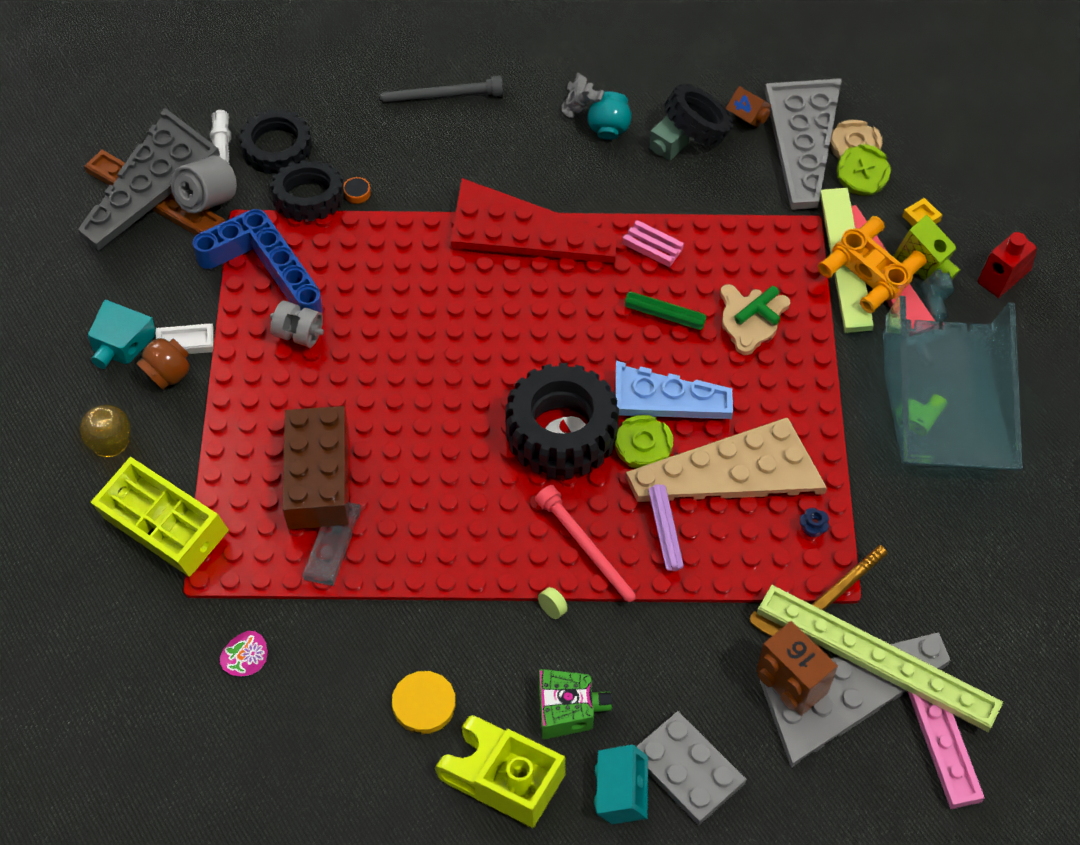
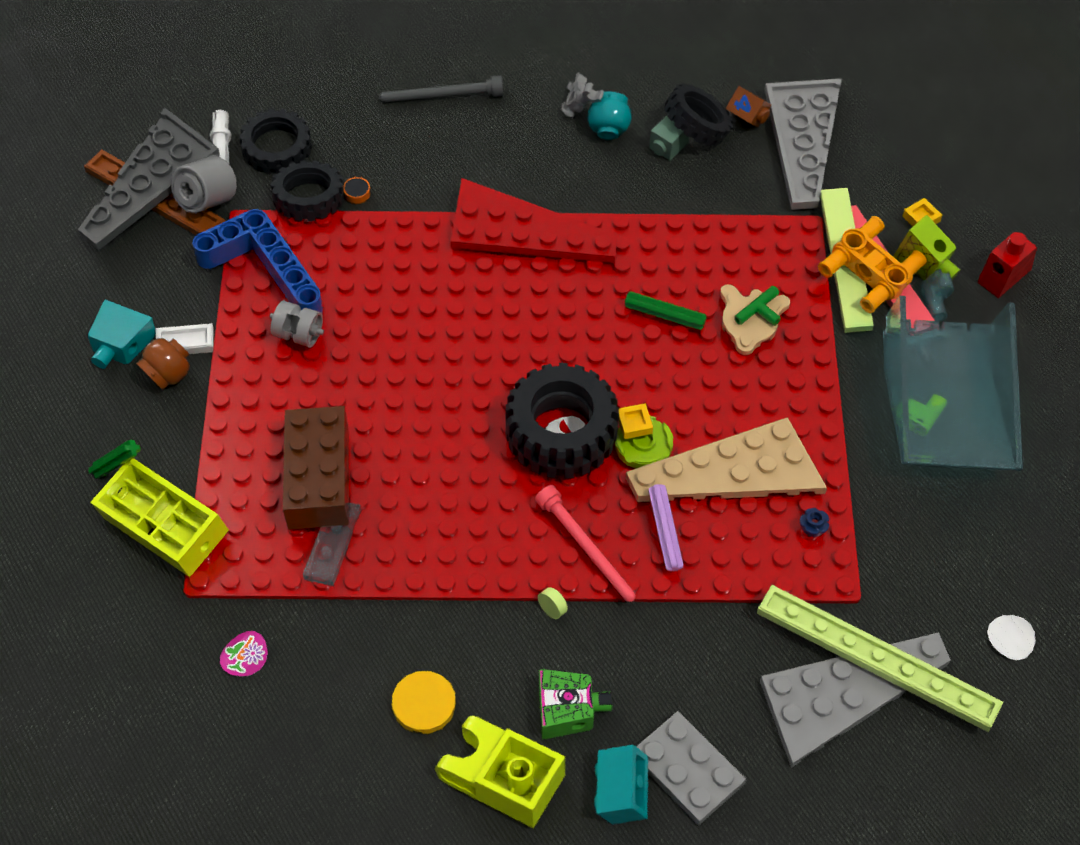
clear yellow piece [80,404,131,457] -> none
light blue wing [615,361,733,419] -> none
bright pink tile [622,220,684,267] -> none
pearl gold piece [750,545,888,637] -> none
dark orange brick [756,621,838,716] -> none
tan tile [829,120,882,159] -> none
lime tile [837,144,891,196] -> none
bright pink plate [908,691,984,809] -> none
none -> green axle [88,439,141,479]
none -> yellow plate [618,403,653,439]
none -> white sticker [987,615,1035,660]

